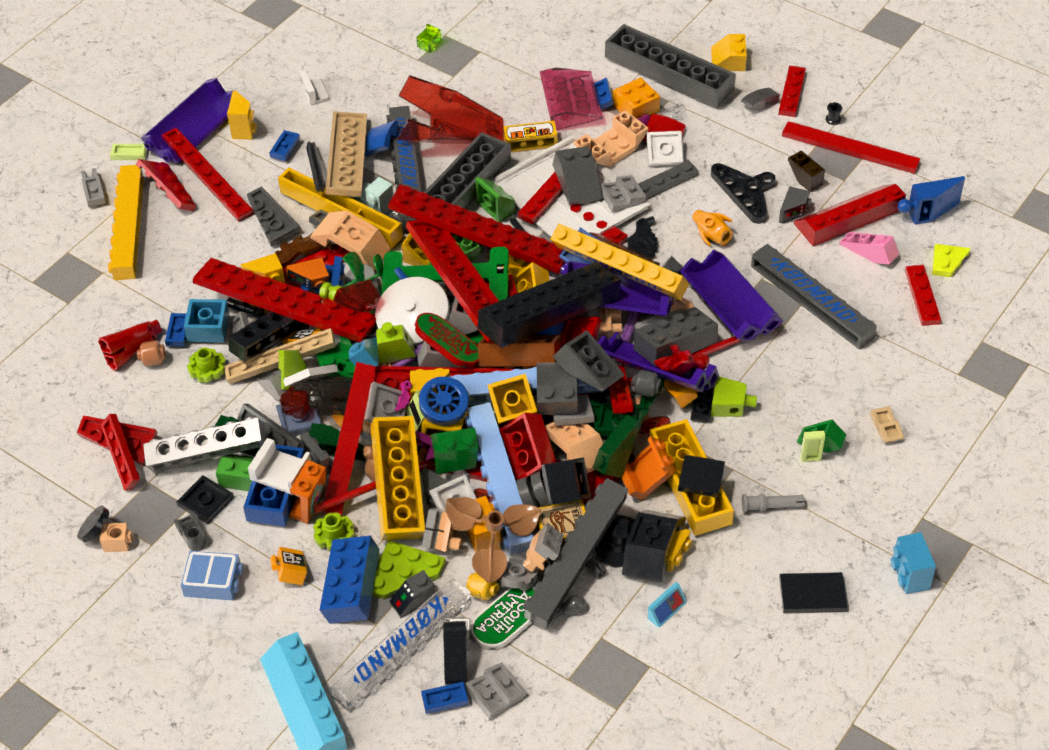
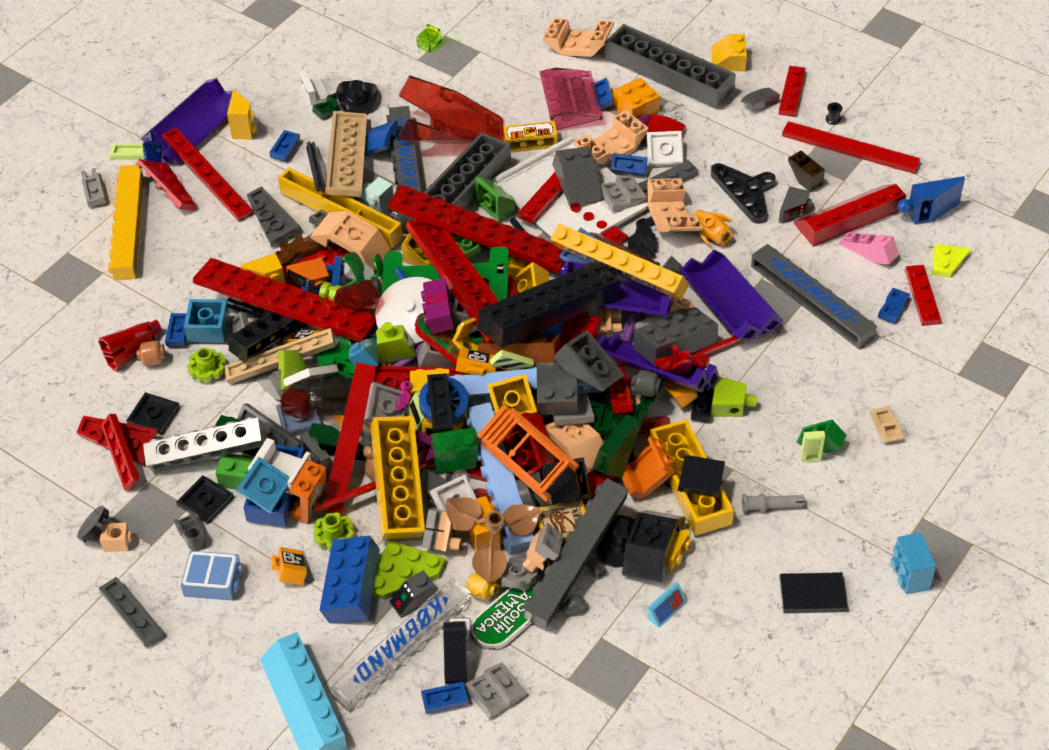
none -> dark grey plate [99,577,163,647]
none -> black tile [126,392,180,435]
none -> clear blue piece [143,131,162,163]
none -> dark azure tile [236,457,290,513]
none -> dark green slope [312,93,338,120]
none -> black hat [336,80,377,114]
none -> magenta brick [421,278,454,334]
none -> black plate [427,373,453,432]
none -> yellow bracket [452,318,478,351]
none -> light orange piece [456,348,496,376]
none -> orange piece [477,405,580,502]
none -> yellowish green tile [490,350,534,371]
none -> light nougat slope [543,18,615,57]
none -> blue plate [610,153,648,176]
none -> light nougat slope [647,178,703,232]
none -> blue slope [878,288,910,324]

